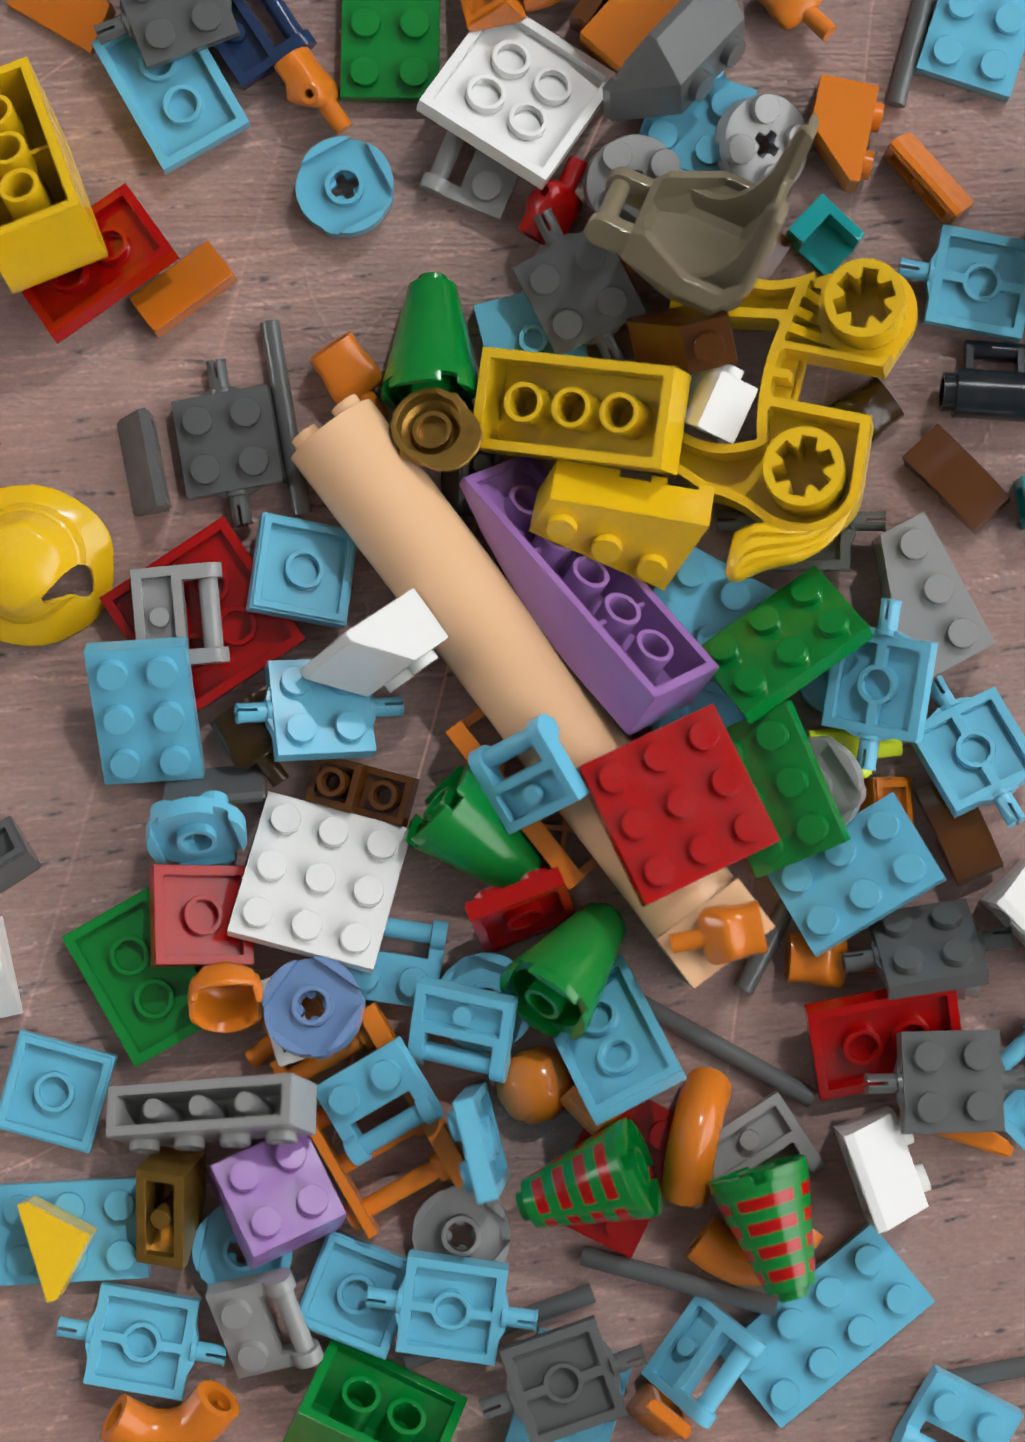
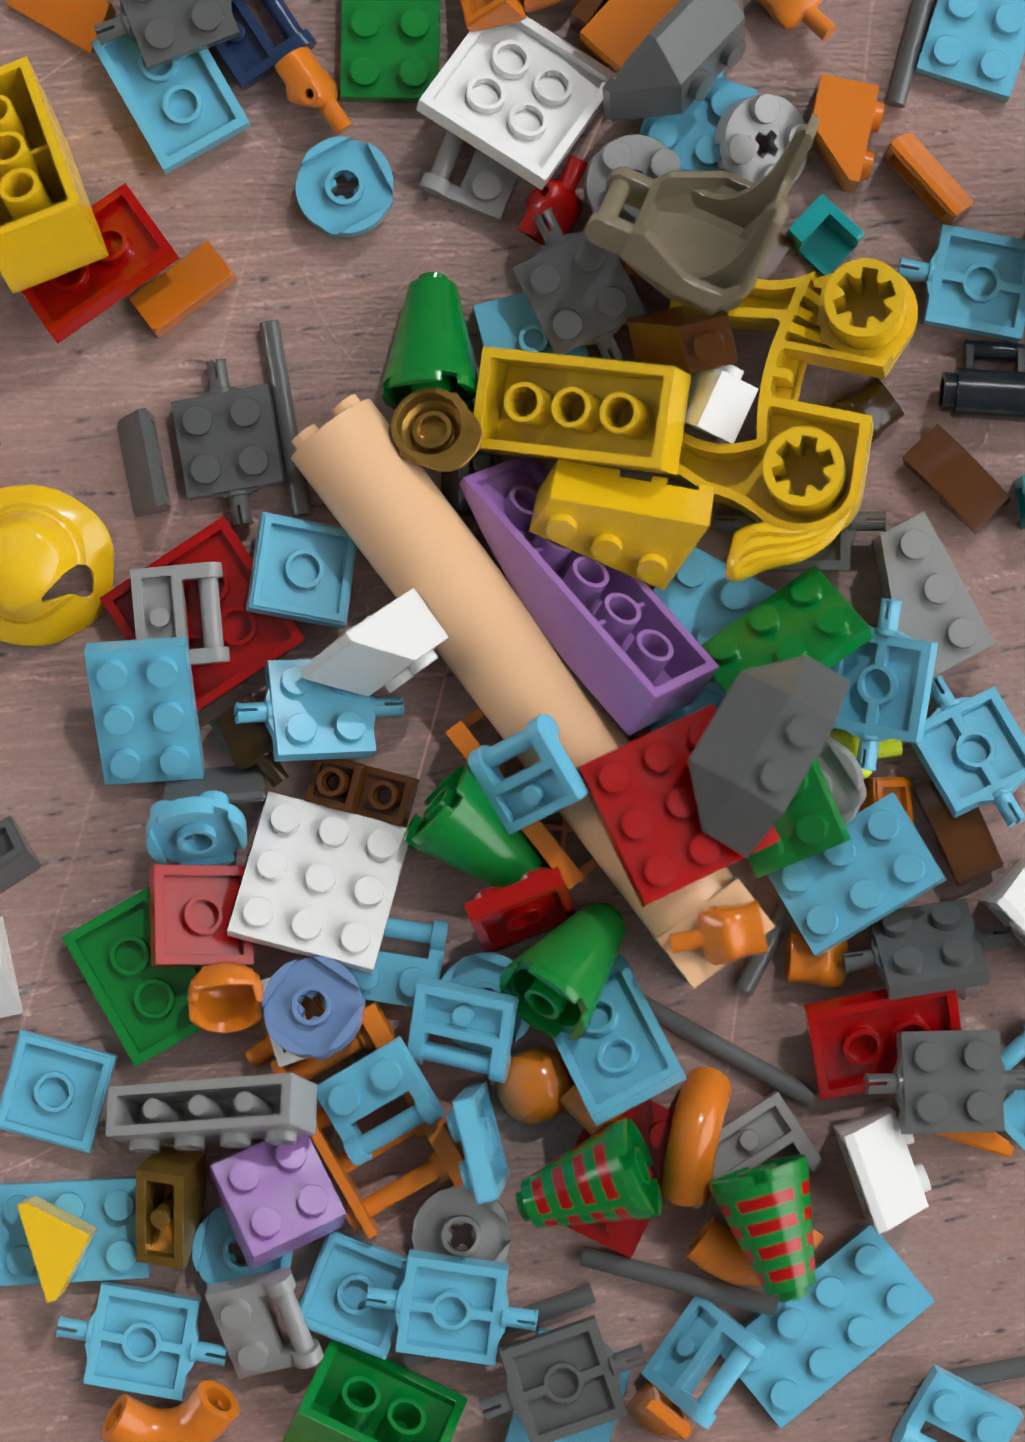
orange piece [309,331,389,418] -> none
none -> dark grey wedge [688,655,850,858]

